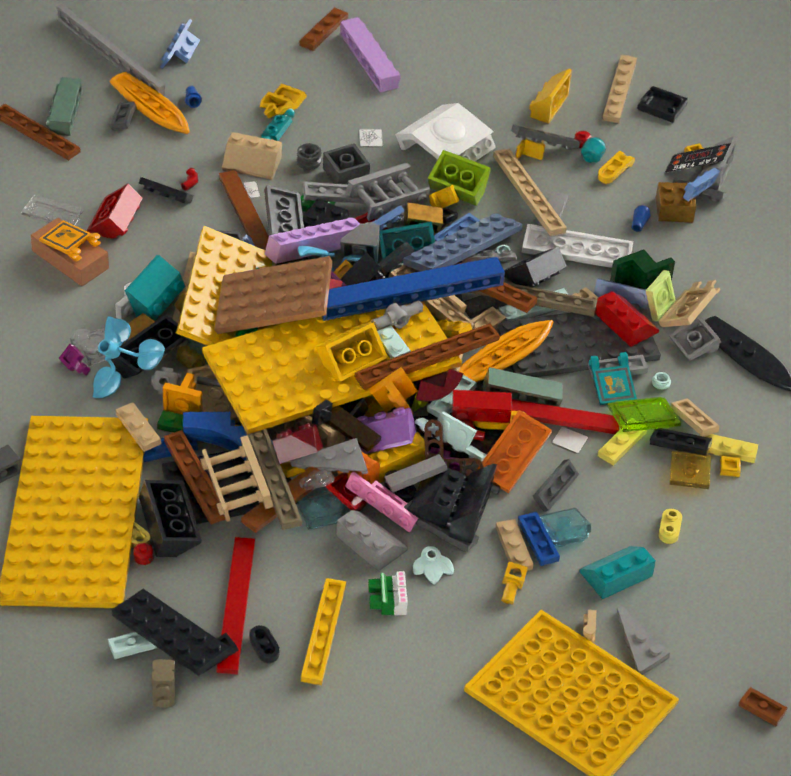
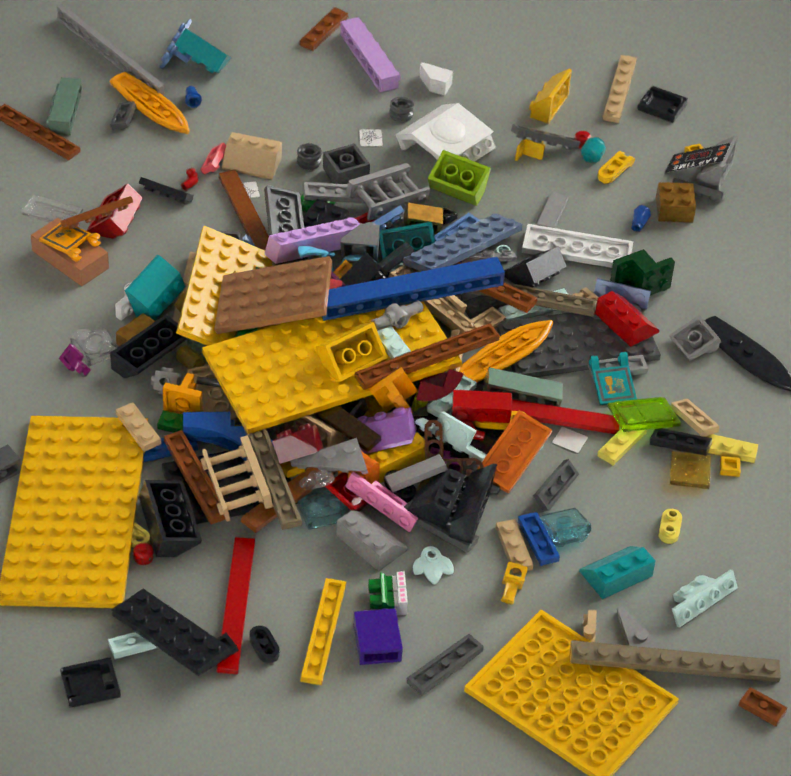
medium azure plant [92,316,165,398] -> none
dark tan brick [152,659,175,708] -> none
yellow plate [260,83,307,119] -> none
teal plate [261,109,295,141] -> none
black plate [312,399,333,427] -> none
yellow bracket [429,185,459,208] -> none
yellow plate [437,319,472,337] -> none
tan plate [493,148,567,236] -> none
yellowish green tile [646,270,676,322] -> none
light aqua plate [652,372,671,390] -> none
tan tile [658,280,720,327] -> none
medium blue plate [683,167,720,201] -> none
none -> dark orange plate [60,196,134,229]
none -> black container [60,657,121,707]
none -> teal slope [175,28,231,74]
none -> coral plate [200,142,226,175]
none -> dark purple brick [353,608,403,665]
none -> dark grey wheel [389,97,414,121]
none -> dark grey plate [407,634,484,696]
none -> white slope [420,62,453,96]
none -> dark tan plate [570,640,781,682]
none -> light aqua bracket [672,569,738,628]

